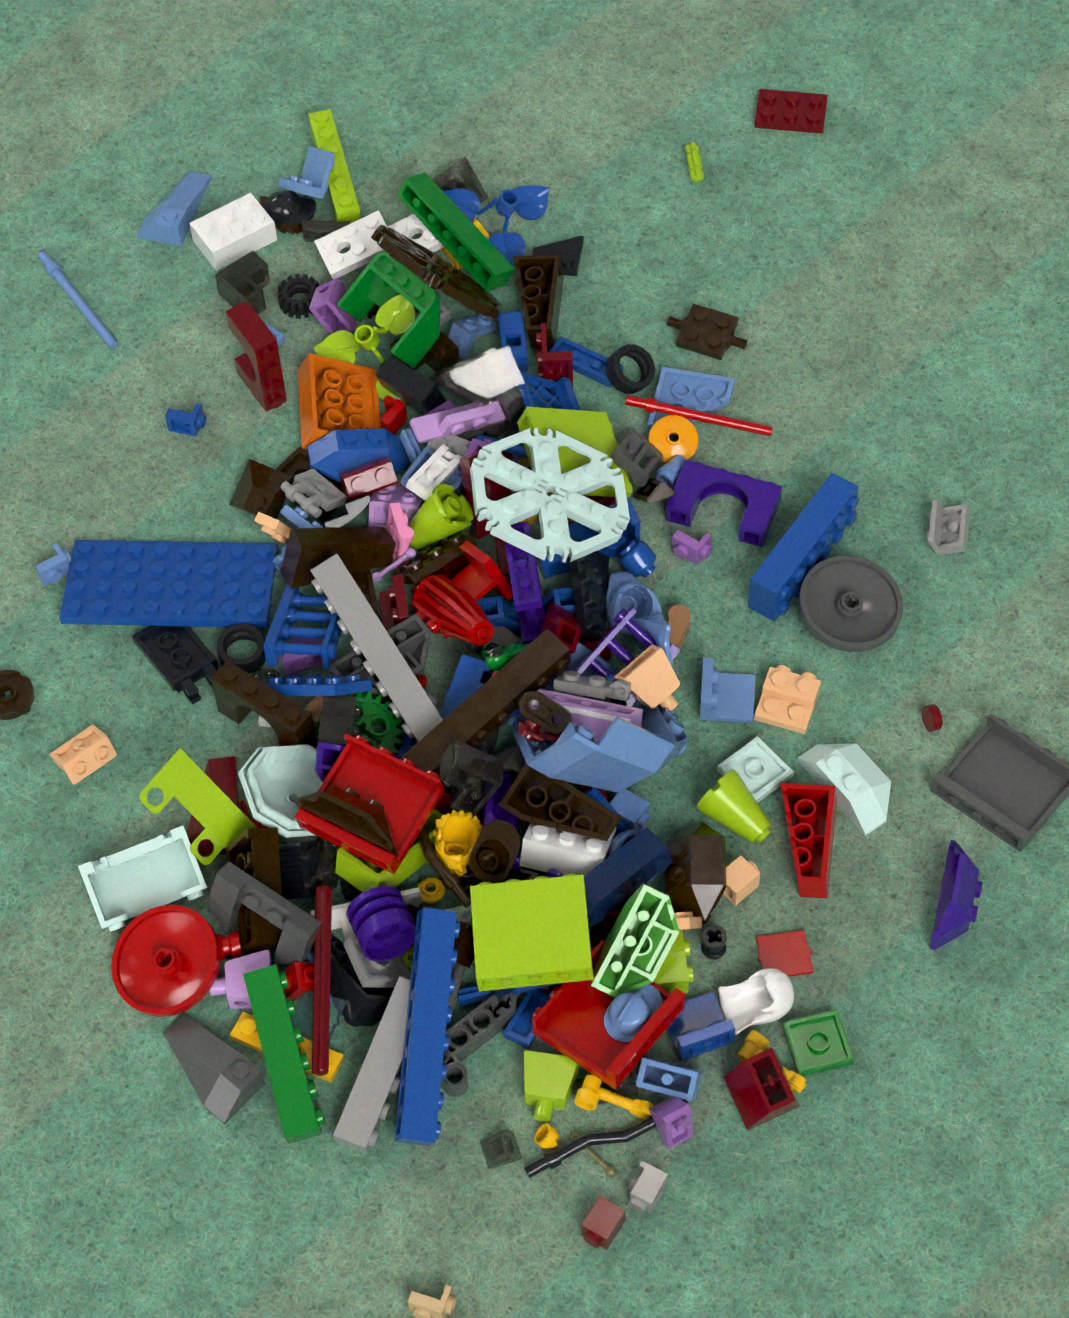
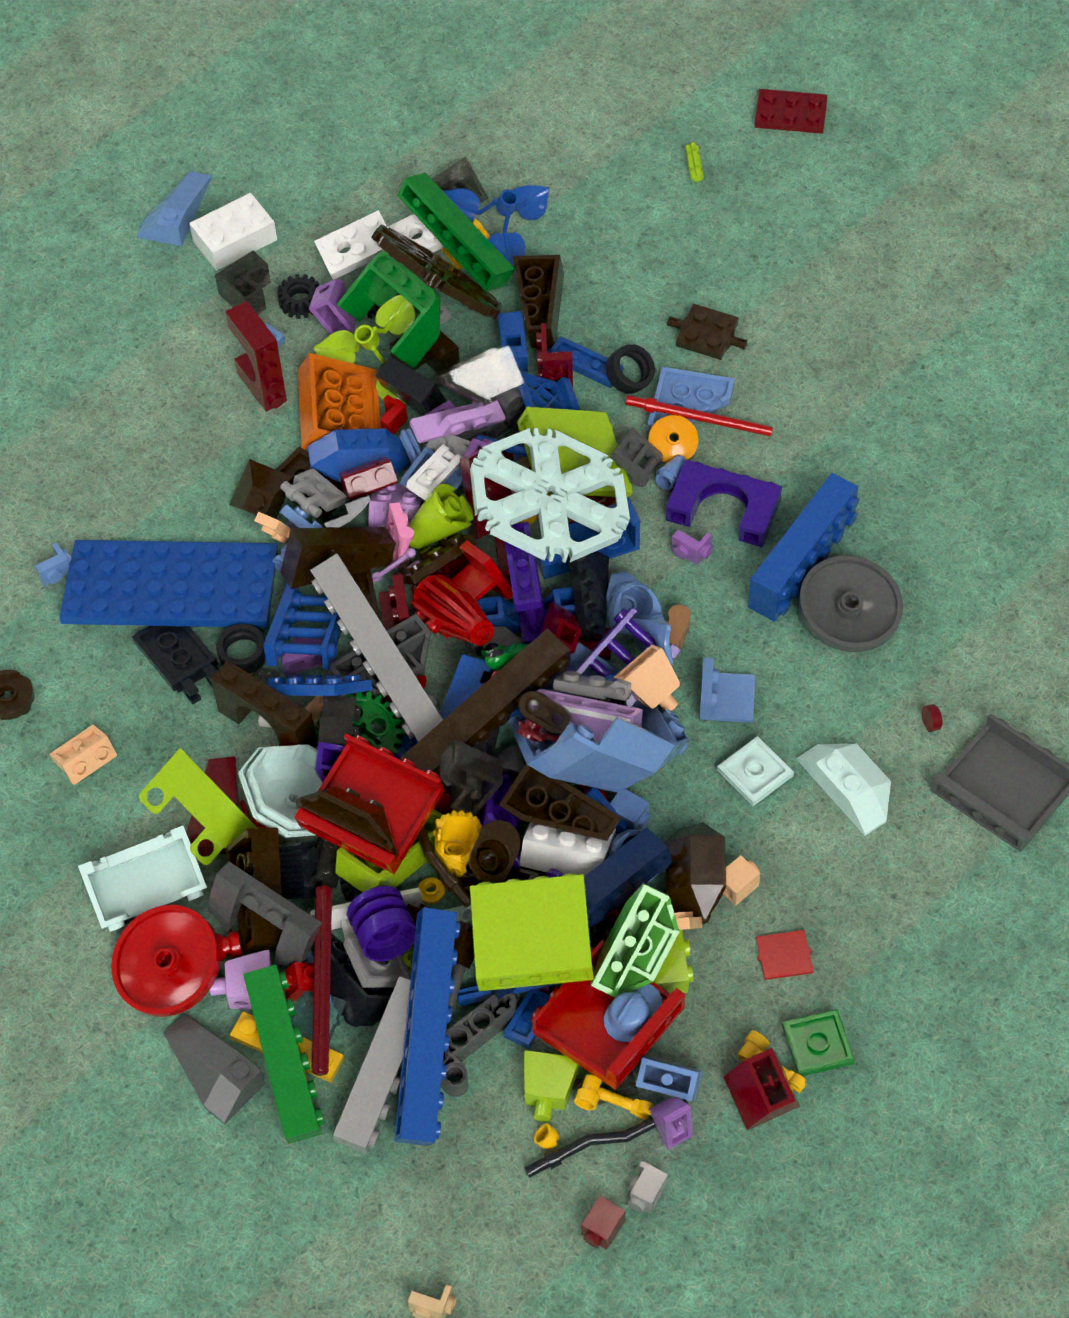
medium blue bar [38,251,118,349] -> none
blue bracket [165,403,206,437] -> none
black hair [259,190,316,235] -> none
medium blue bracket [278,146,334,199] -> none
clear smoke tile [302,220,350,242] -> none
lime brick [308,109,361,229] -> none
medium blue bracket [448,314,498,359] -> none
clear smoke slope [480,1129,522,1169] -> none
black wing [532,236,584,276] -> none
olive hinge [570,1132,617,1177] -> none
blue head [618,539,656,578] -> none
dark brown slope [633,478,676,504] -> none
blue bracket [667,992,735,1061] -> none
lime cone [696,769,771,844] -> none
black bush [701,925,727,960] -> none
white piece [718,968,794,1035] -> none
light nougat plate [754,665,821,734] -> none
red wedge [780,783,837,898] -> none
light grey bracket [926,500,970,555] -> none
dark purple wedge [930,840,983,950] -> none

